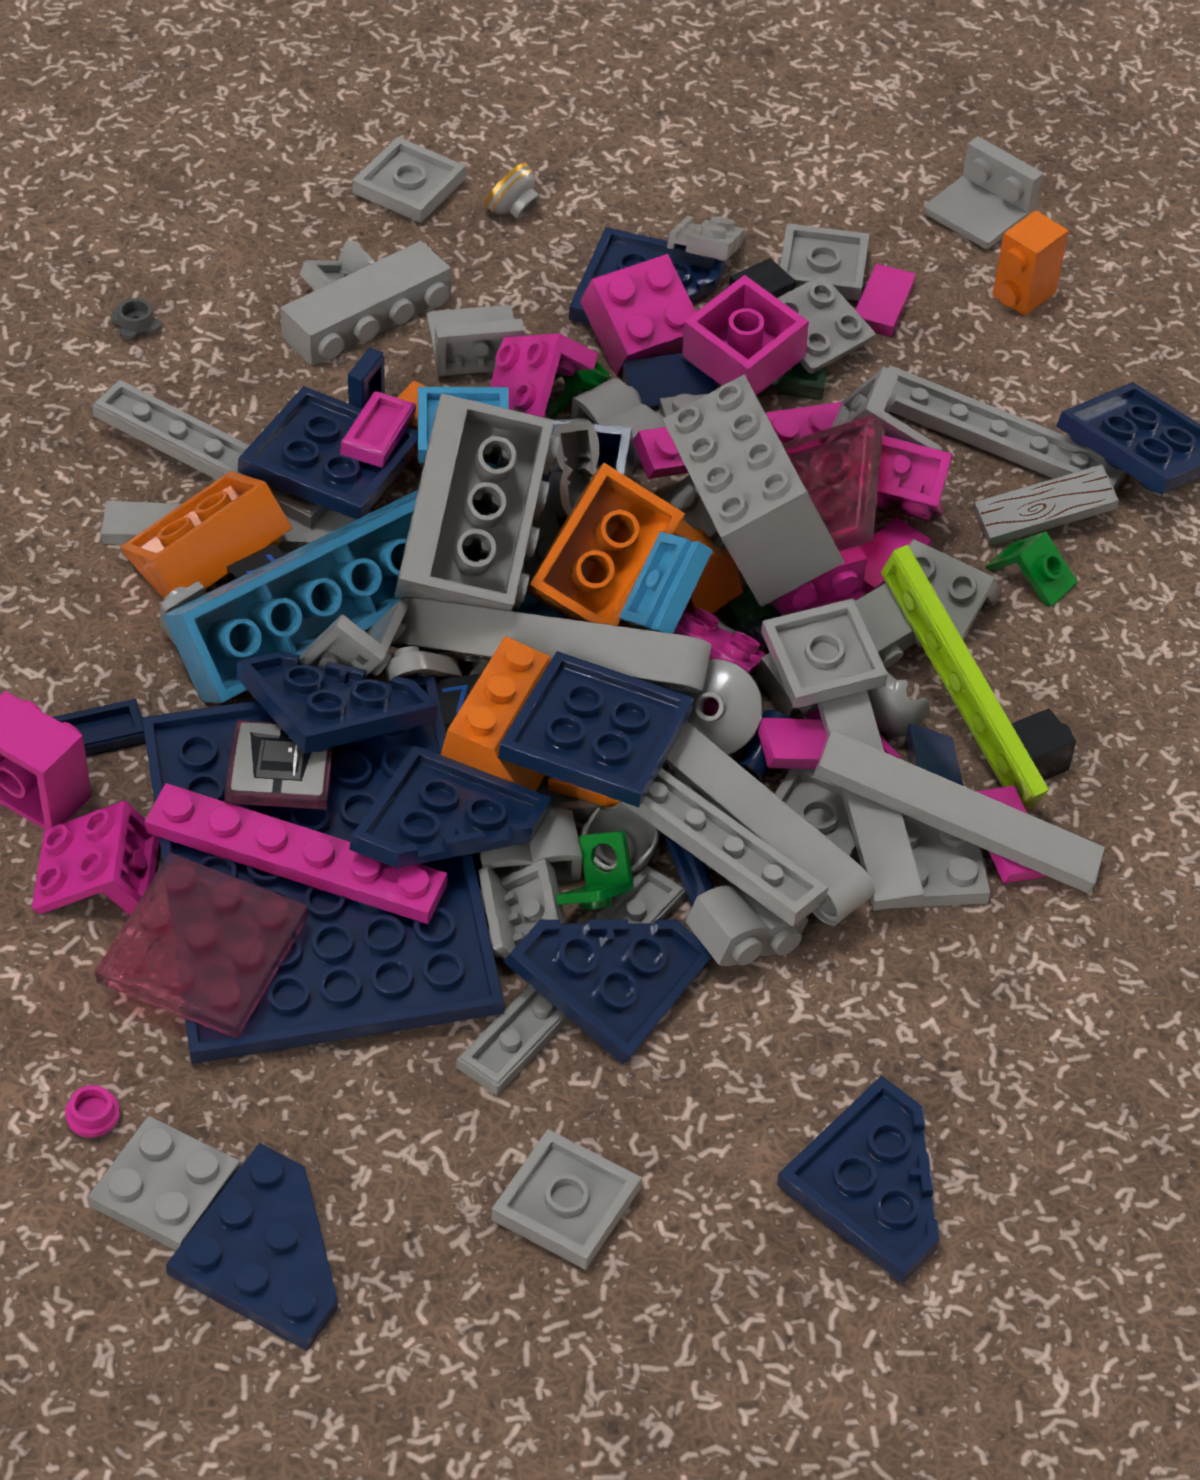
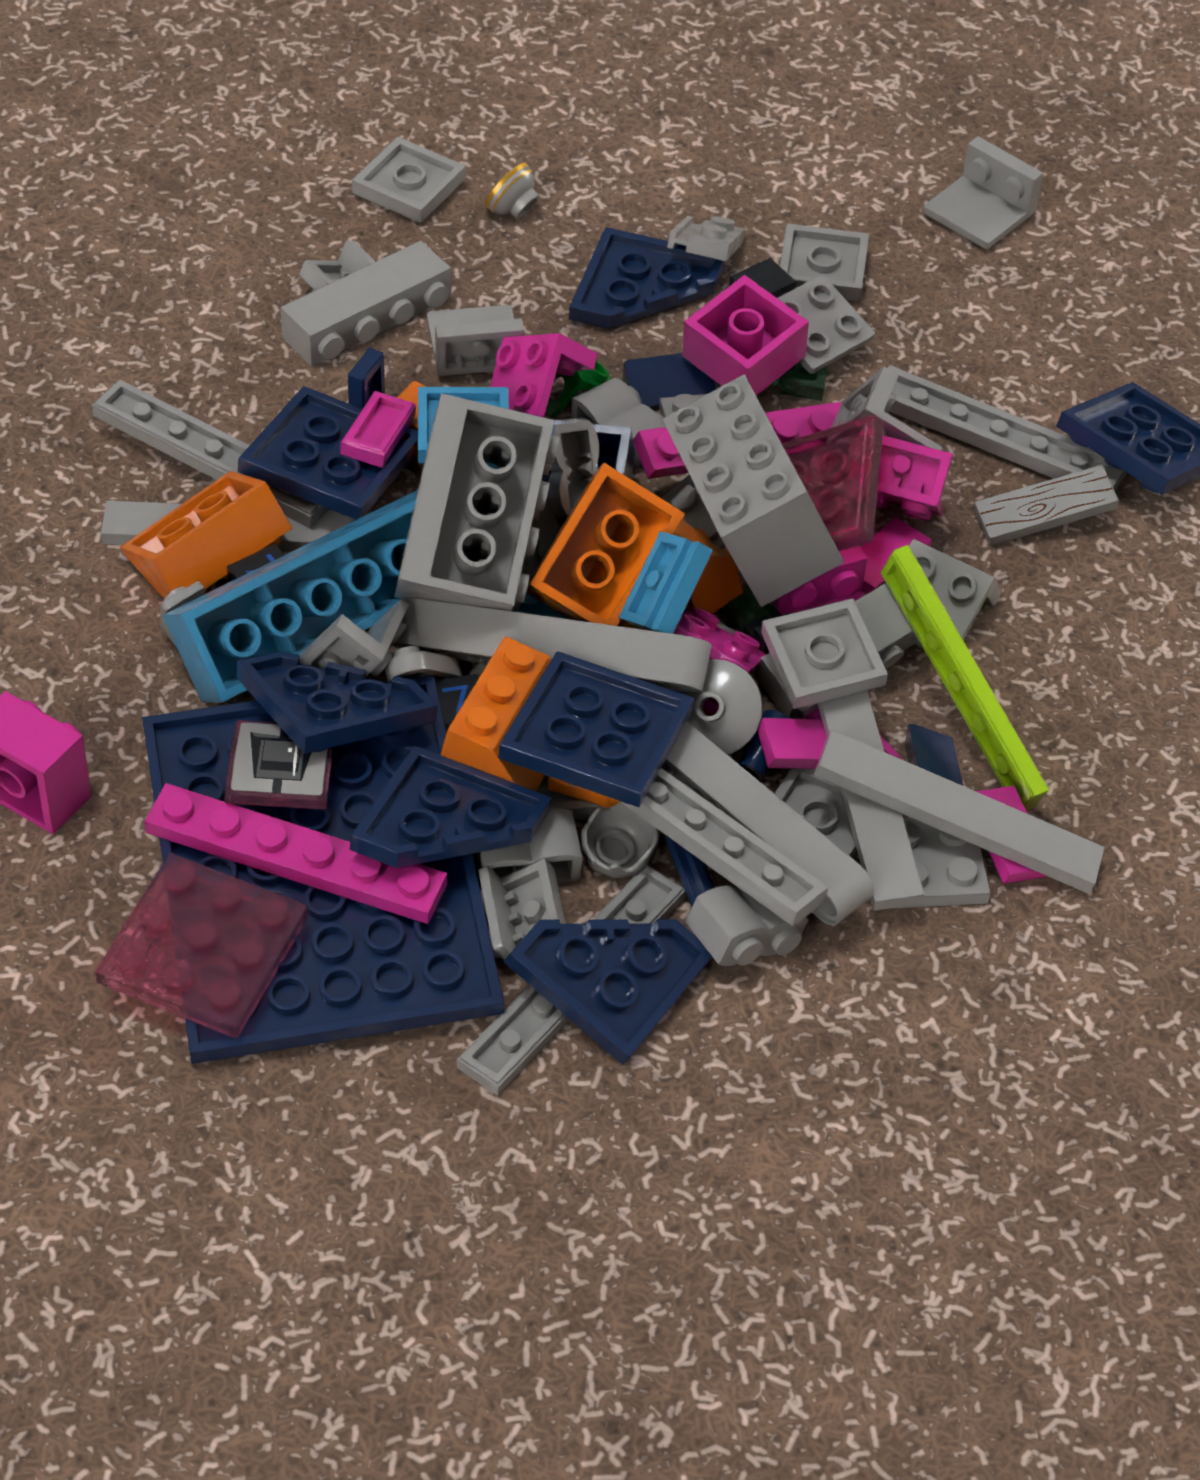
dark pink bracket [32,800,160,917] -> none
dark blue tile [52,699,146,757] -> none
dark pink plate [65,1085,120,1138] -> none
light grey plate [87,1116,241,1251] -> none
dark grey plate [111,298,161,339] -> none
dark blue plate [166,1143,338,1351] -> none
light grey plate [491,1129,642,1270] -> none
green bracket [556,830,634,910] -> none
dark pink brick [580,254,696,375] -> none
dark blue plate [777,1076,940,1284] -> none
dark pink tile [856,264,916,337] -> none
light grey hair [867,672,931,736] -> none
green bracket [986,531,1077,607] -> none
orange brick [992,210,1069,316] -> none
black brick [1011,708,1076,780] -> none

